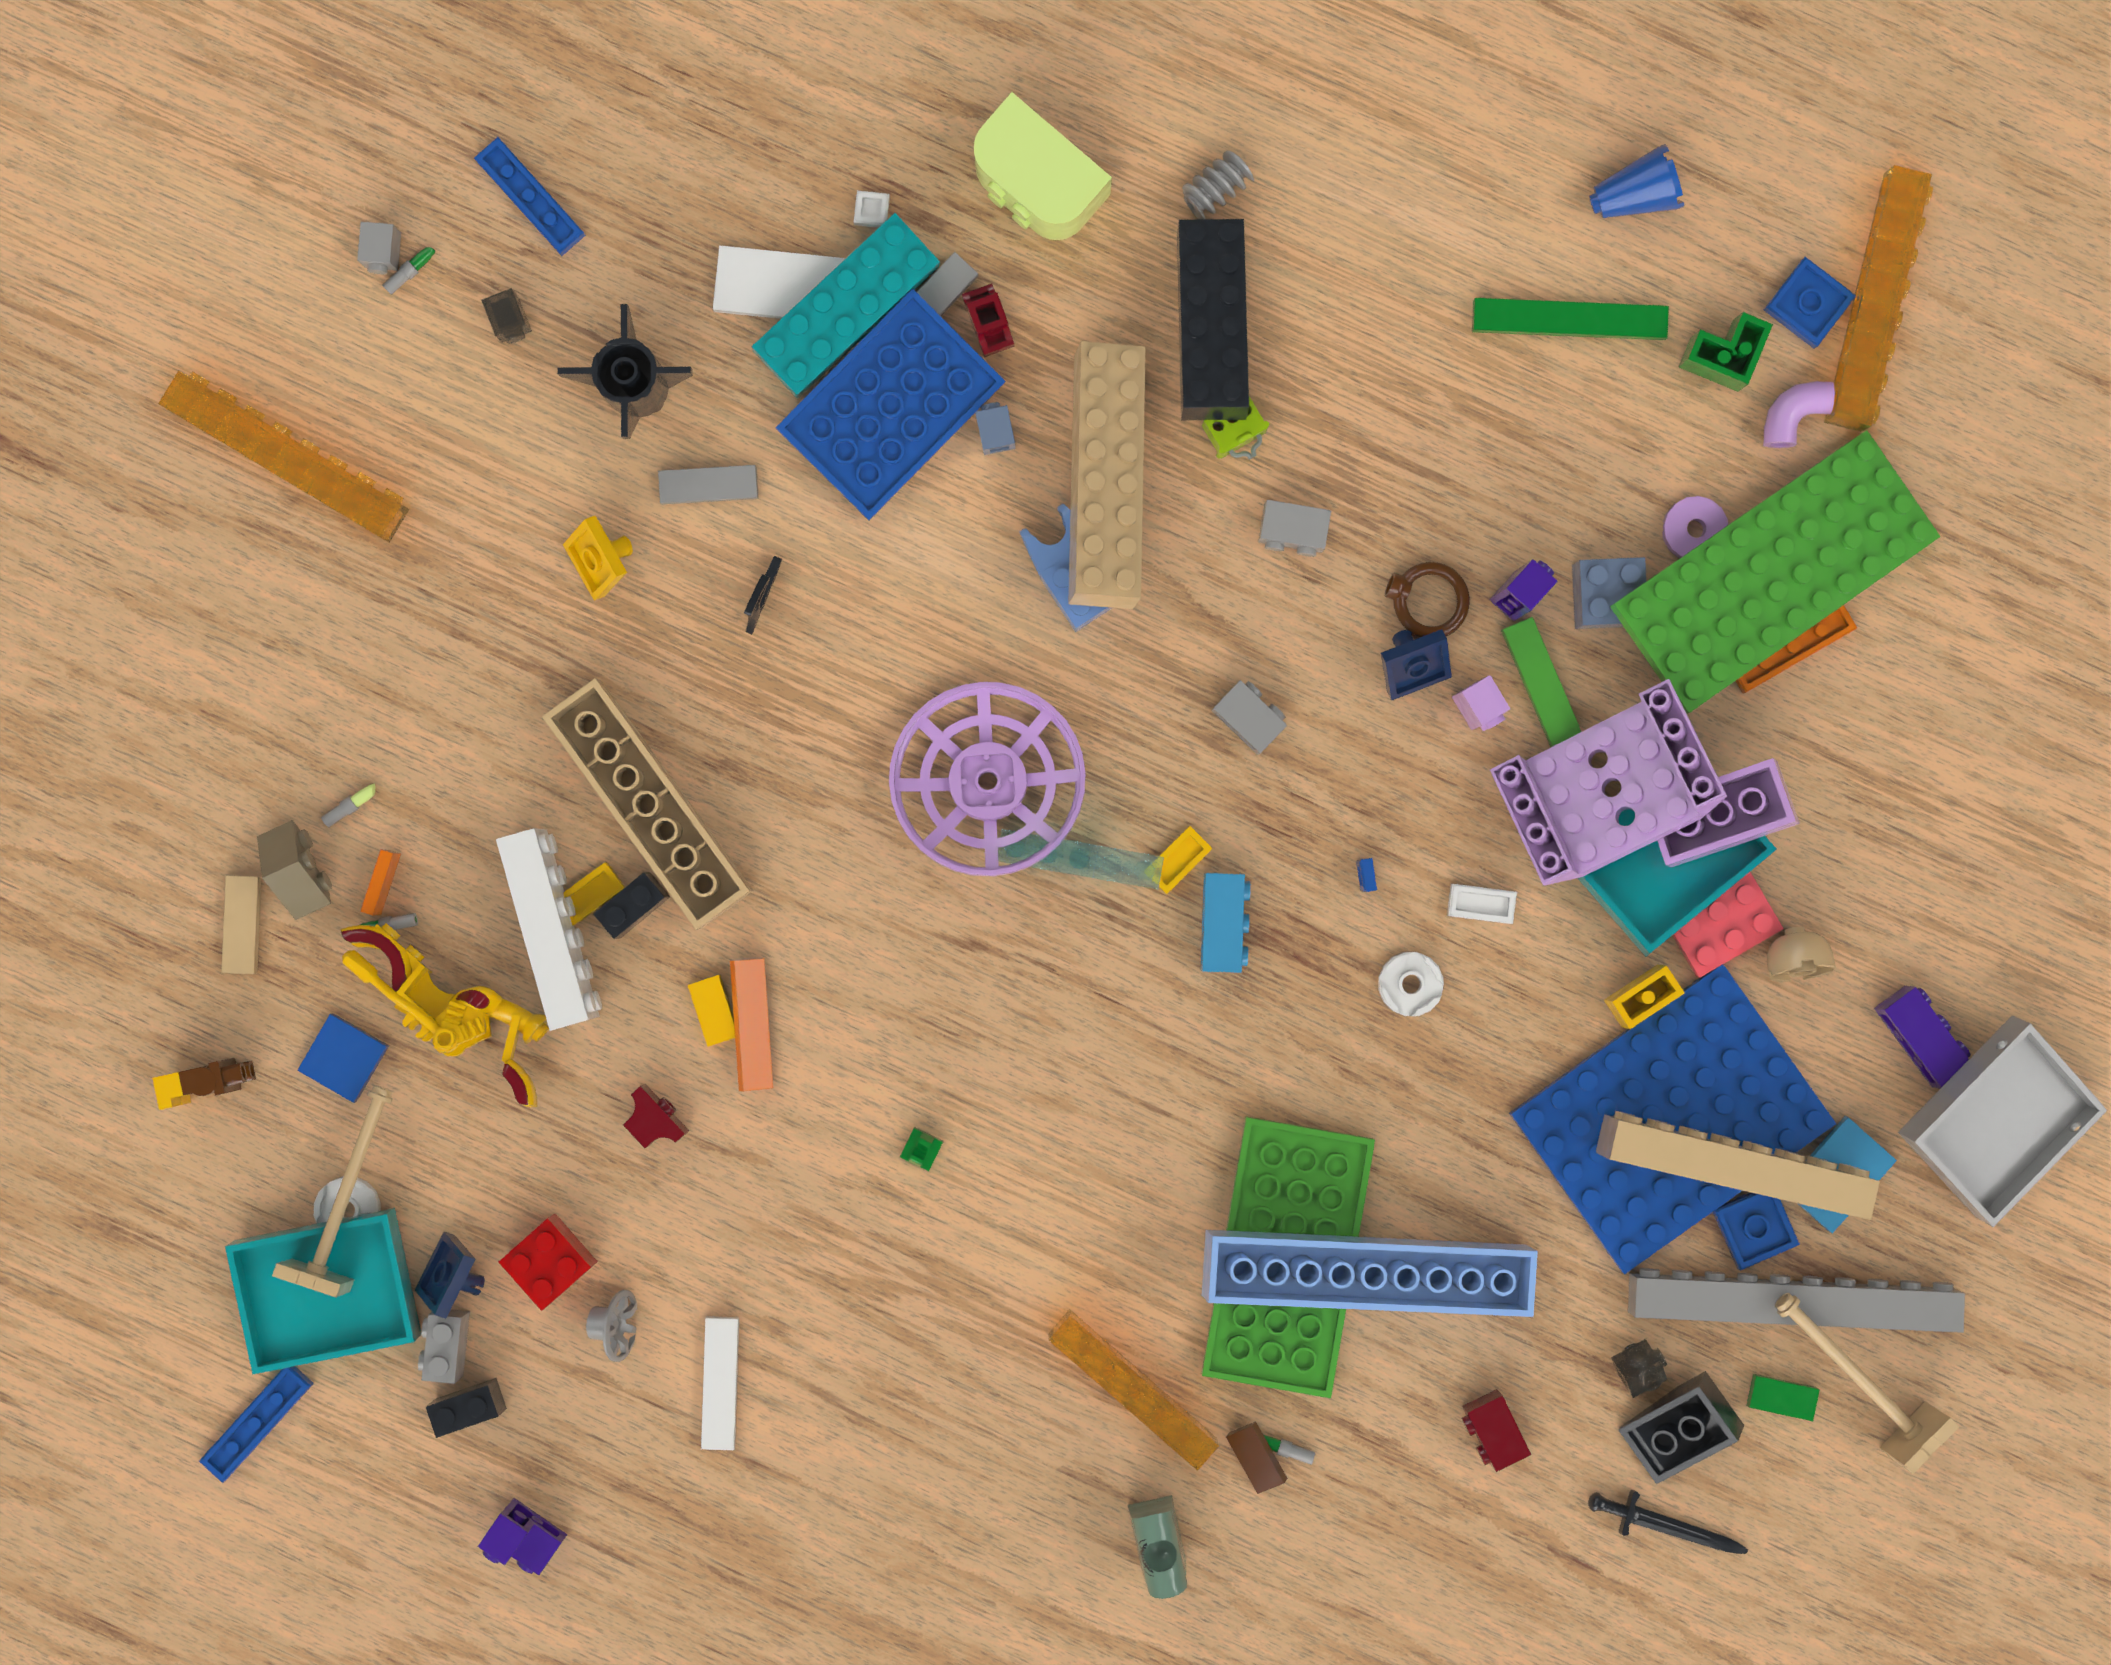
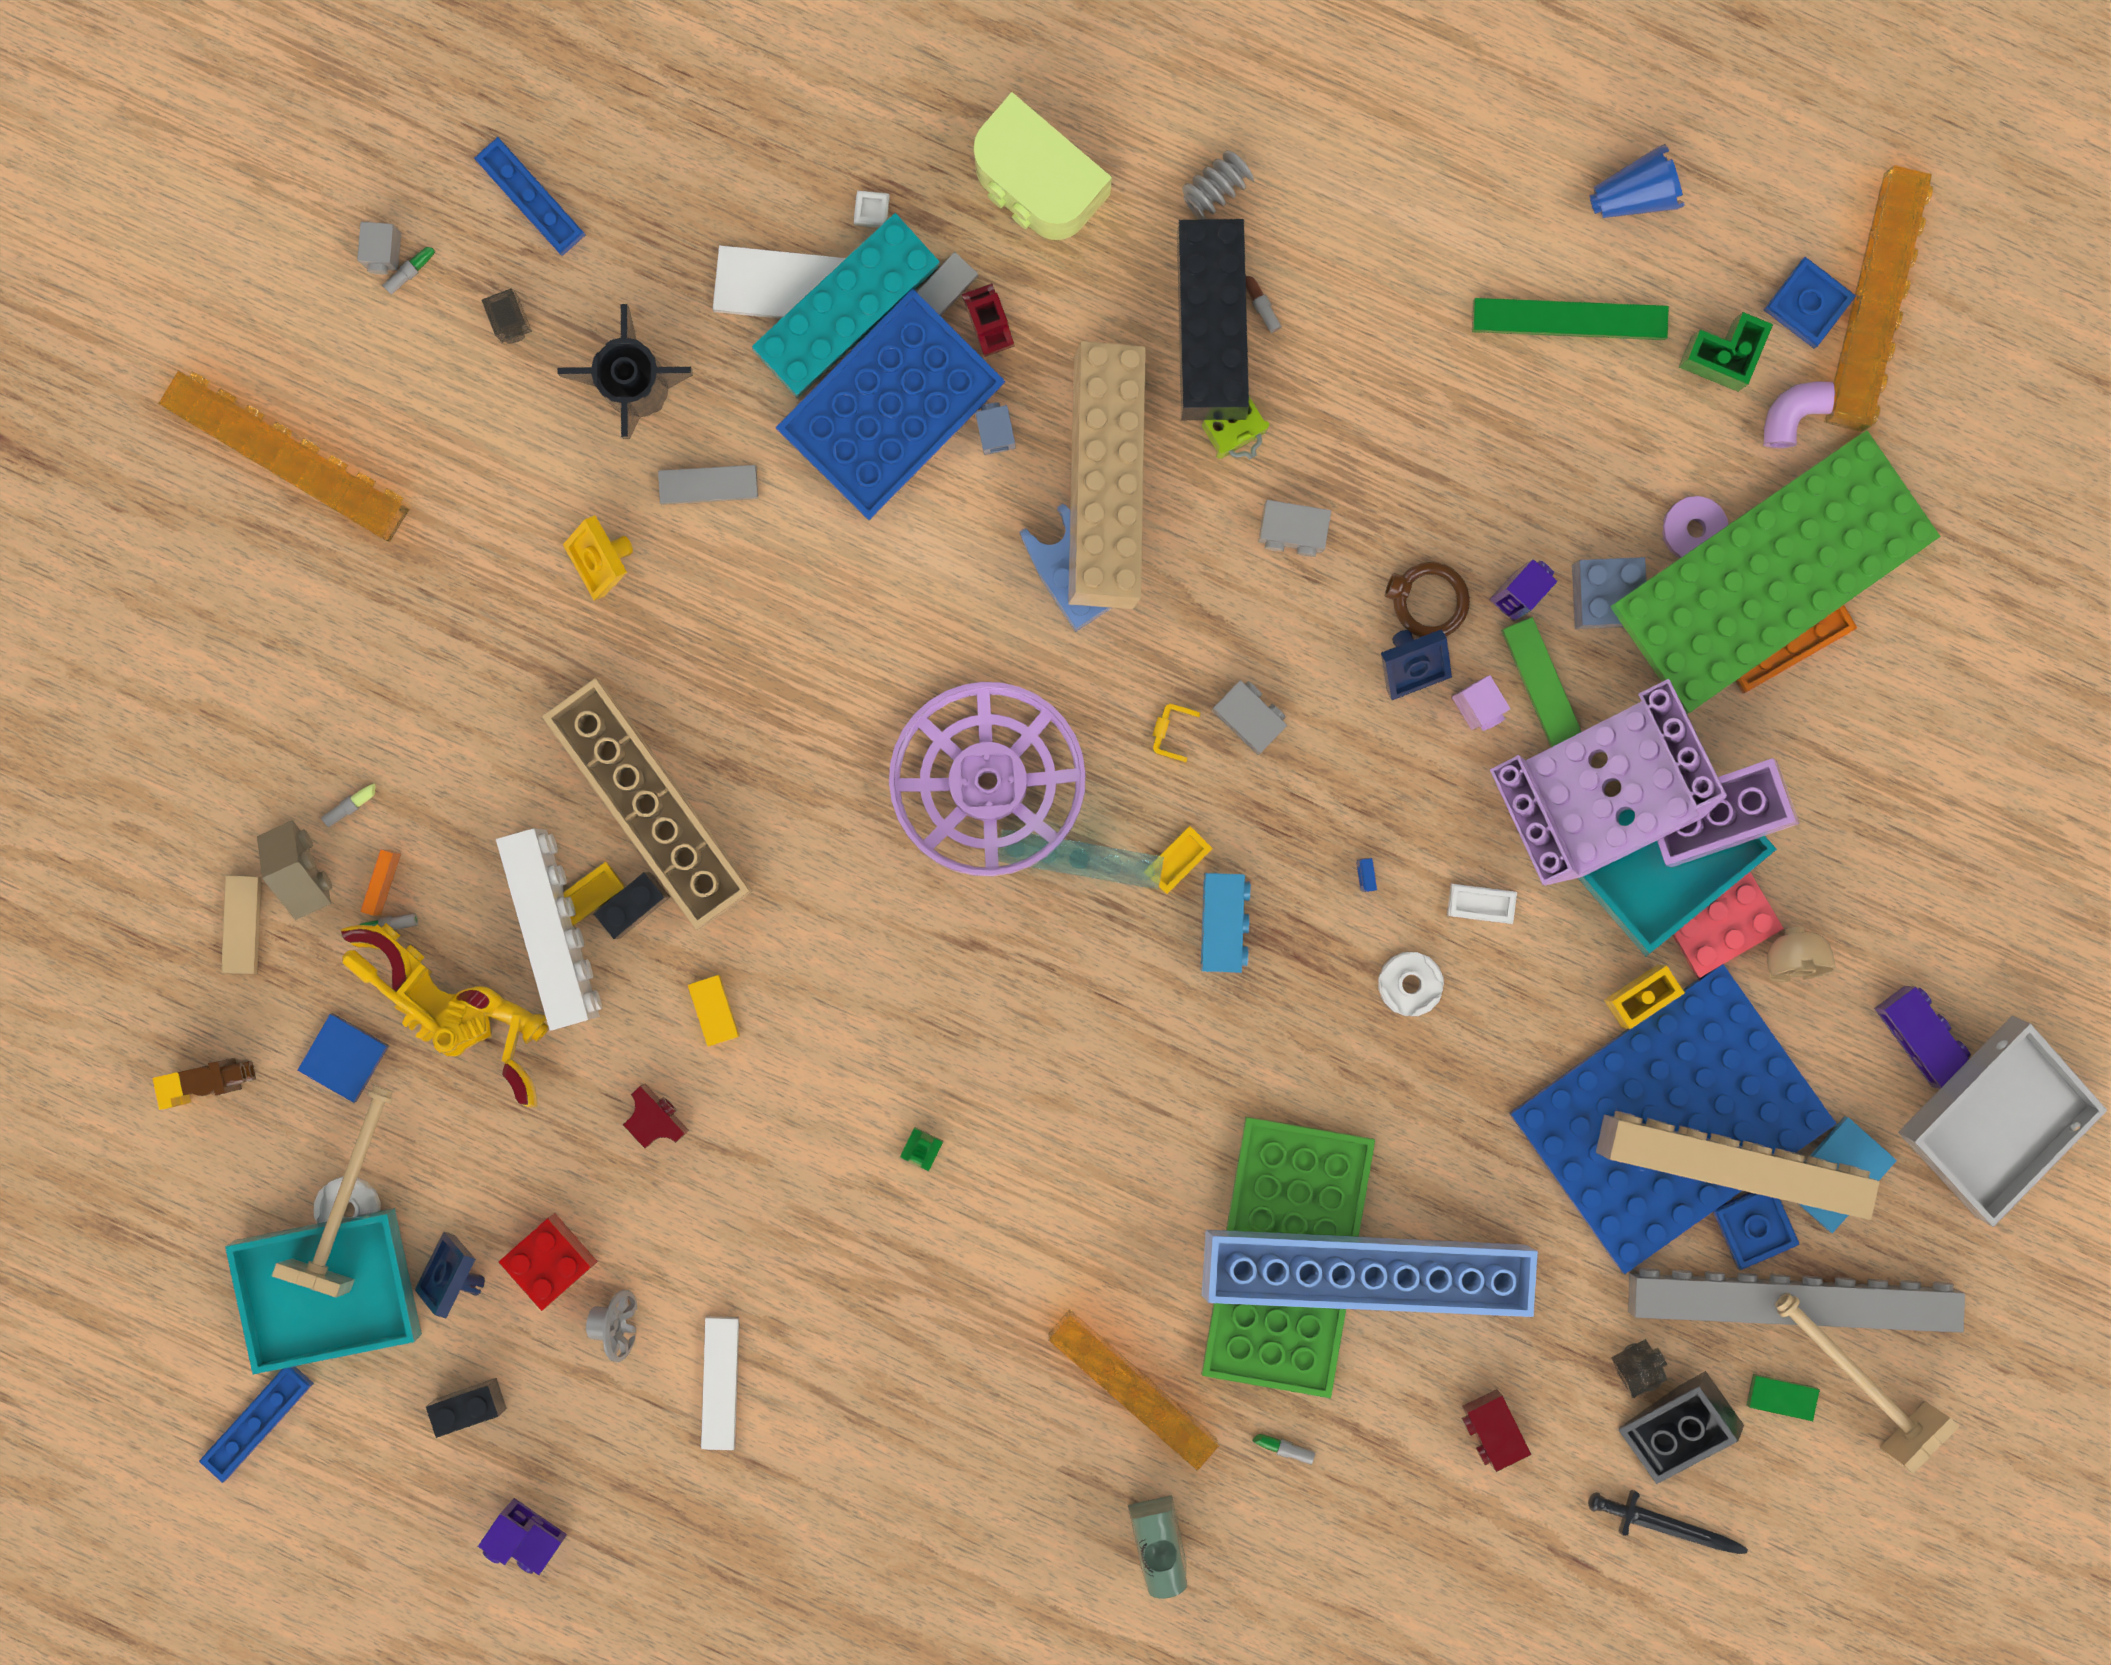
light grey brick [418,1309,470,1384] -> none
orange tile [730,958,773,1092] -> none
black piece [744,556,782,635] -> none
reddish brown tile [1226,1421,1288,1494] -> none
none -> yellow piece [1152,704,1201,763]
none -> light grey piece [1246,276,1282,333]

